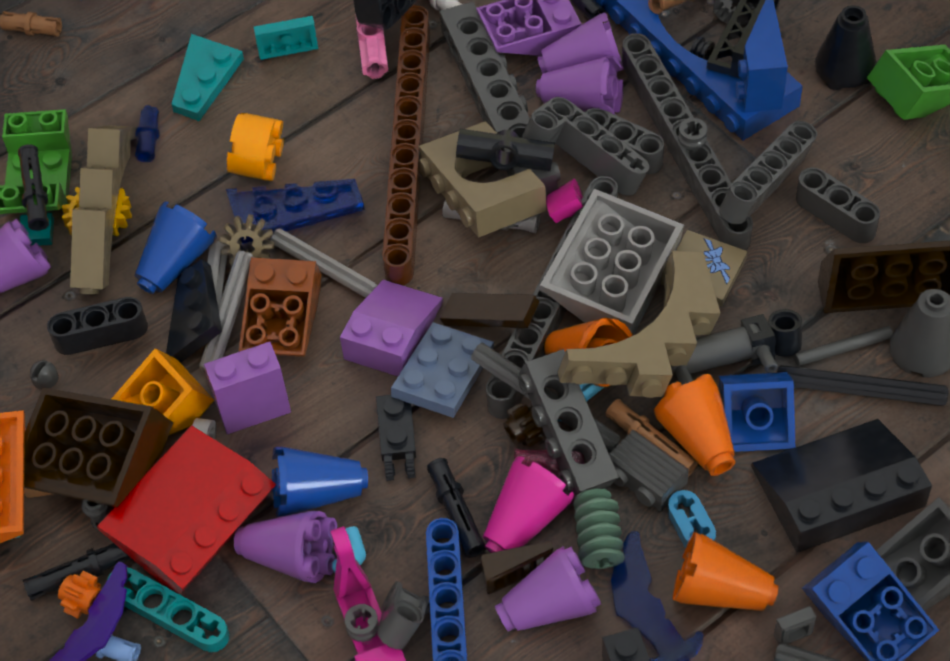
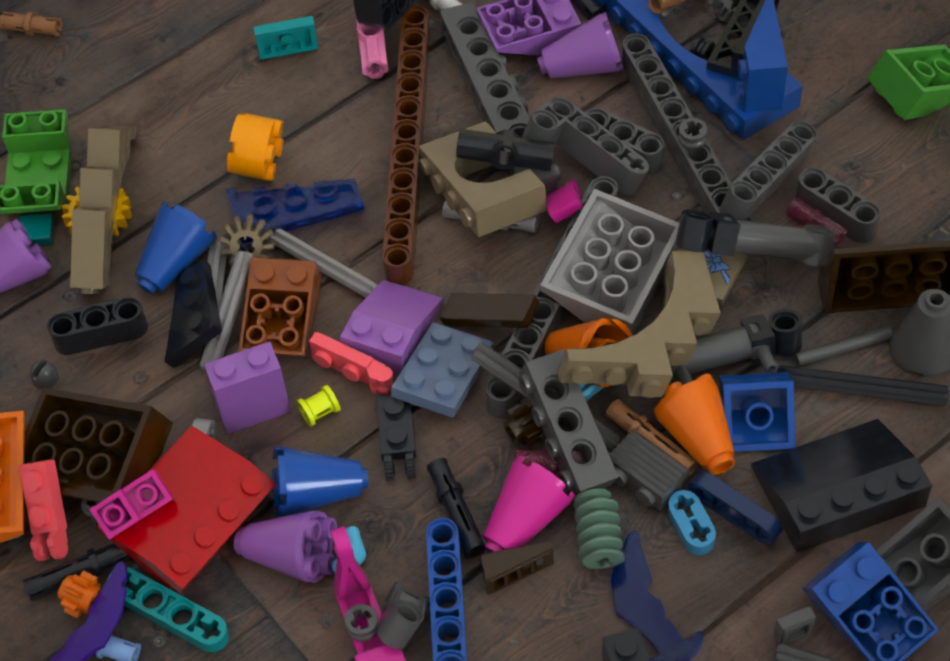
black pin [18,144,49,231] -> none
light orange slope [111,348,214,435] -> none
clear blue axle [135,105,160,162] -> none
teal wing [171,34,244,121] -> none
medium lavender cone [495,546,601,632] -> none
medium lavender cone [536,56,623,115] -> none
orange cone [672,532,779,611] -> none
black cone [815,5,877,90] -> none
none -> coral hinge [19,459,69,562]
none -> dark pink slope [89,468,174,540]
none -> neon yellow bush [296,385,341,427]
none -> coral hinge [309,332,394,396]
none -> piece [675,209,836,267]
none -> dark blue beam [688,470,783,545]
none -> clear pink axle [787,197,847,245]

